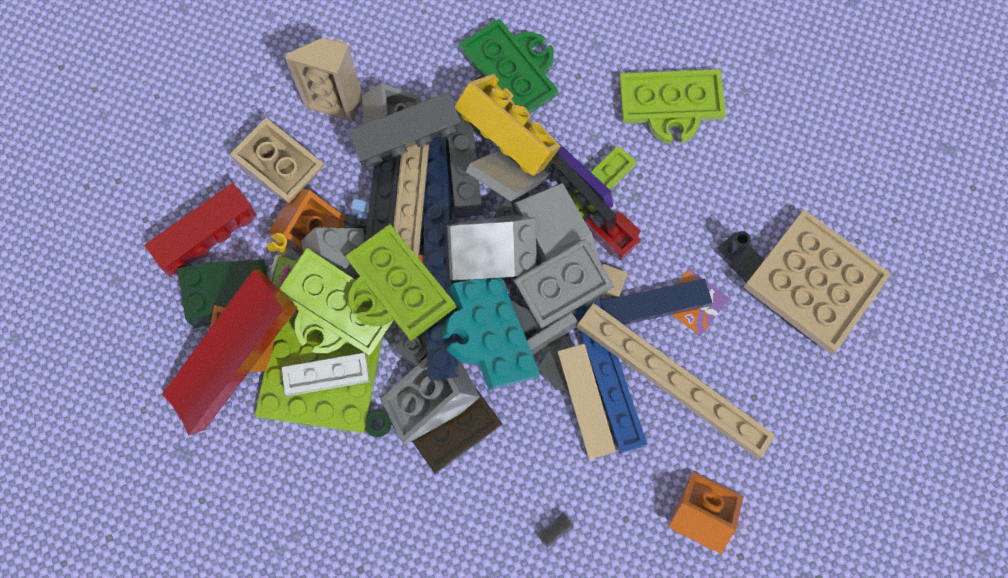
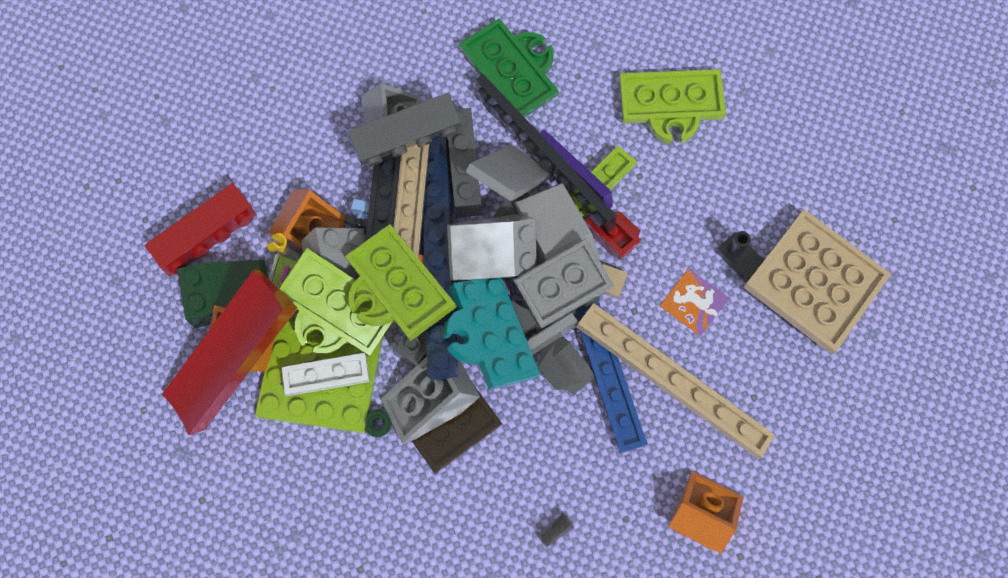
tan slope [230,118,325,204] -> none
tan slope [285,38,363,122] -> none
yellow wedge [455,74,561,176] -> none
tan tile [558,343,616,459] -> none
dark blue tile [601,278,712,325] -> none

